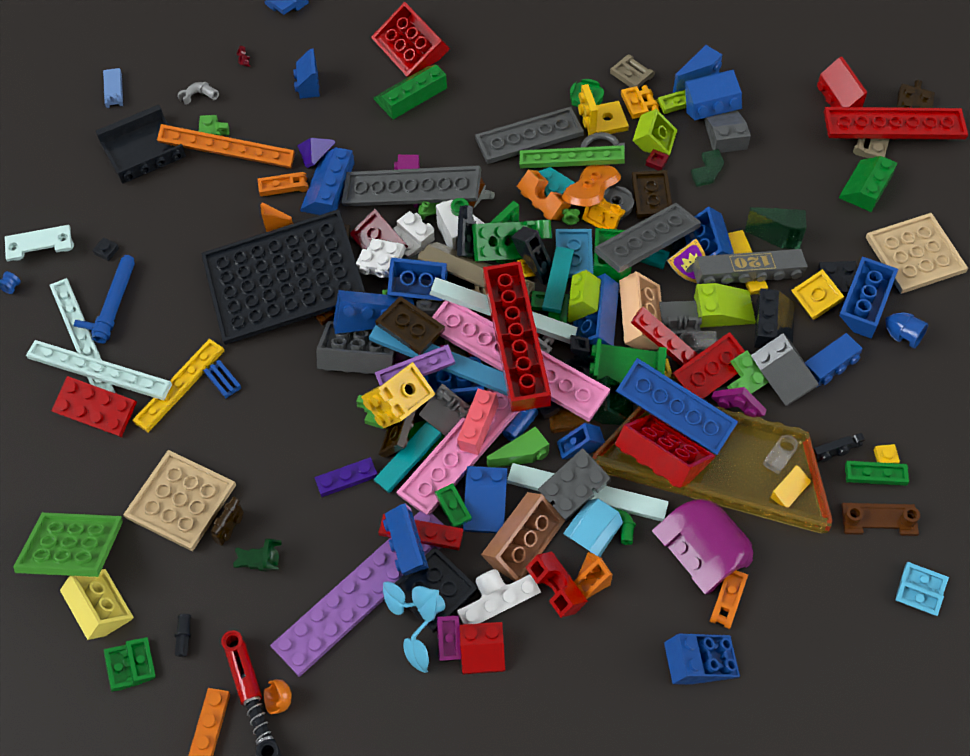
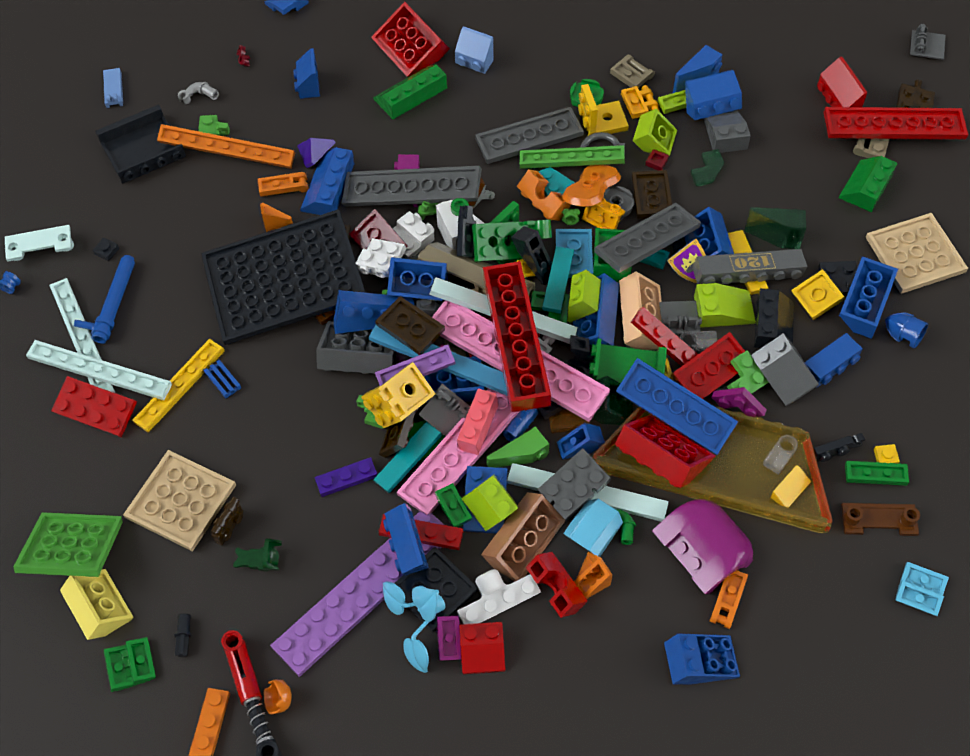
none -> medium blue slope [455,26,493,74]
none -> lime slope [461,474,518,531]
none -> dark grey hinge [910,24,946,60]

